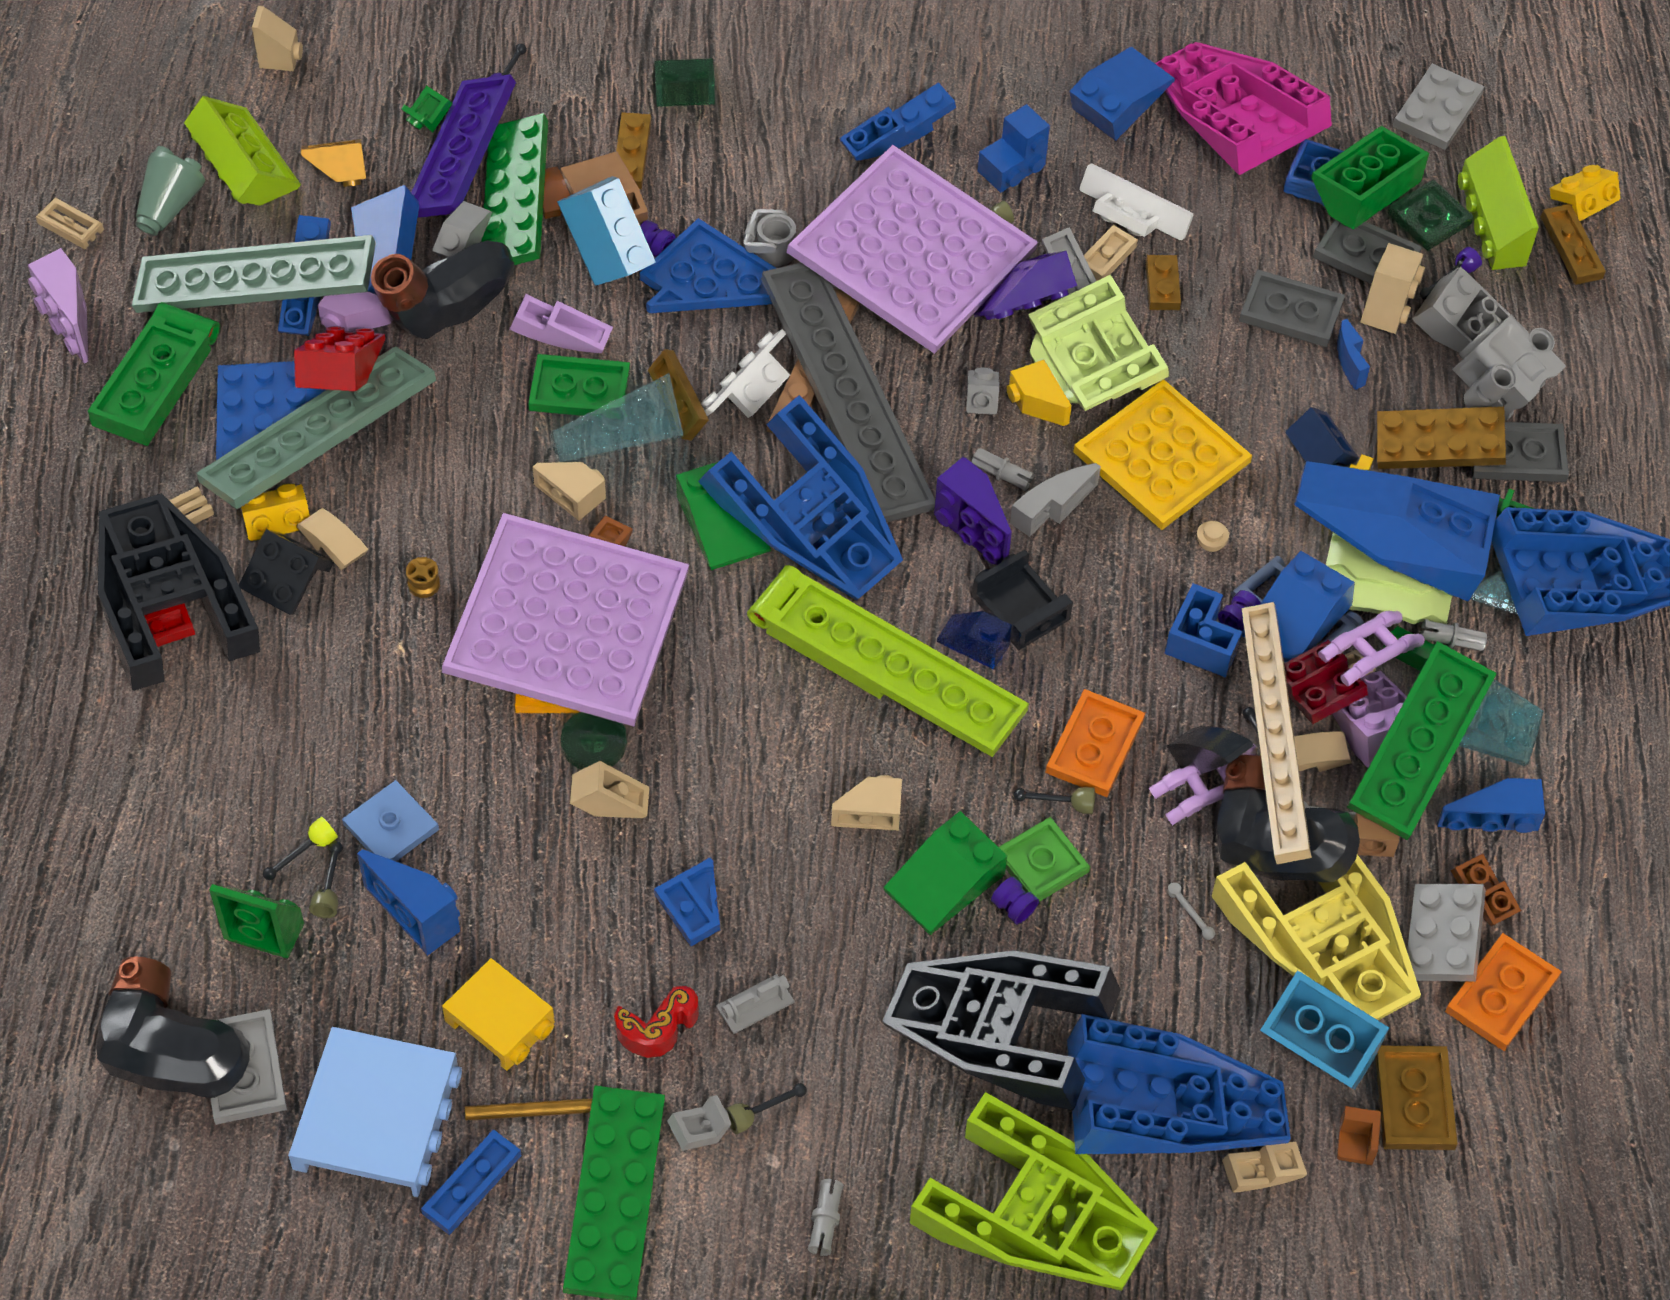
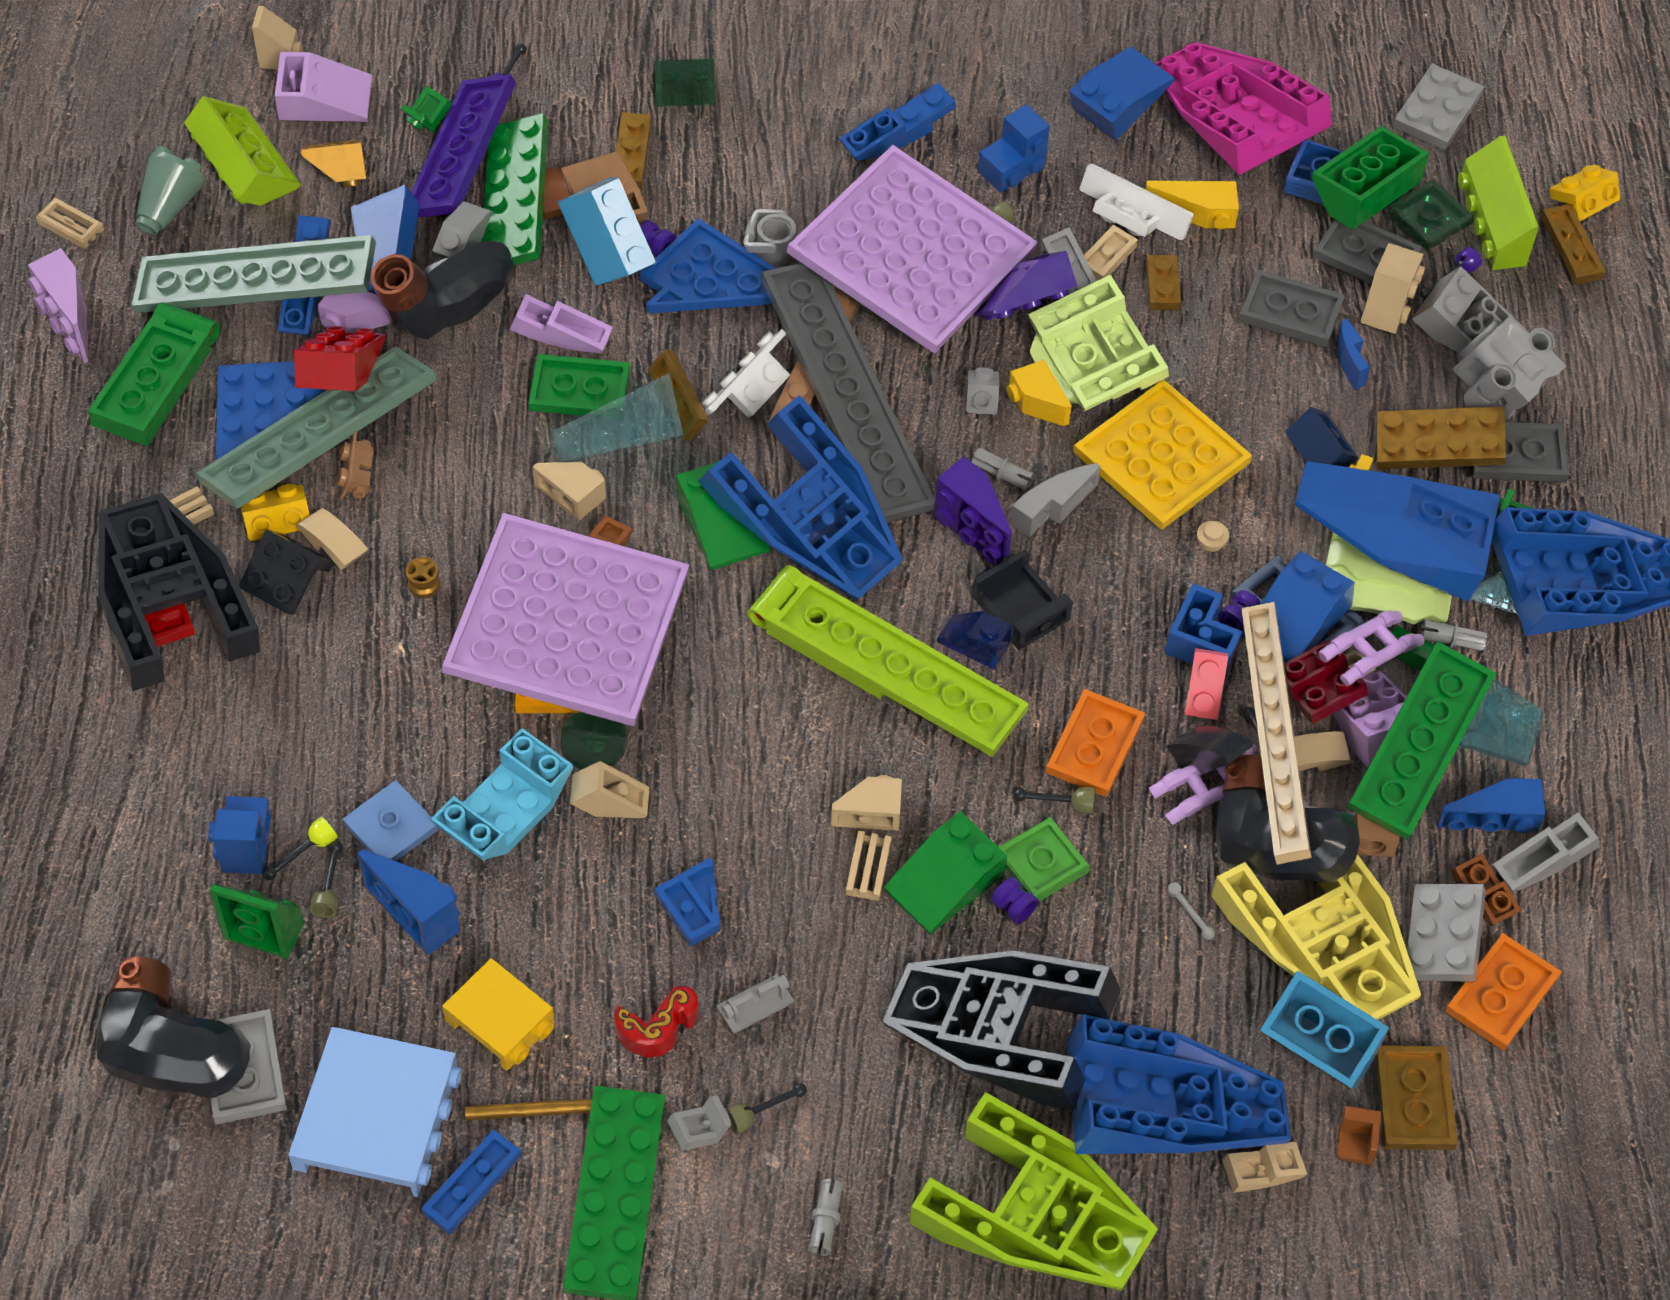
none -> blue brick [208,796,272,874]
none -> lavender slope [275,52,372,122]
none -> medium nougat hinge [336,431,373,500]
none -> medium azure slope [431,728,573,860]
none -> tan tile [846,831,892,901]
none -> yellow slope [1145,181,1239,229]
none -> coral plate [1185,648,1228,720]
none -> light grey slope [1493,812,1600,892]

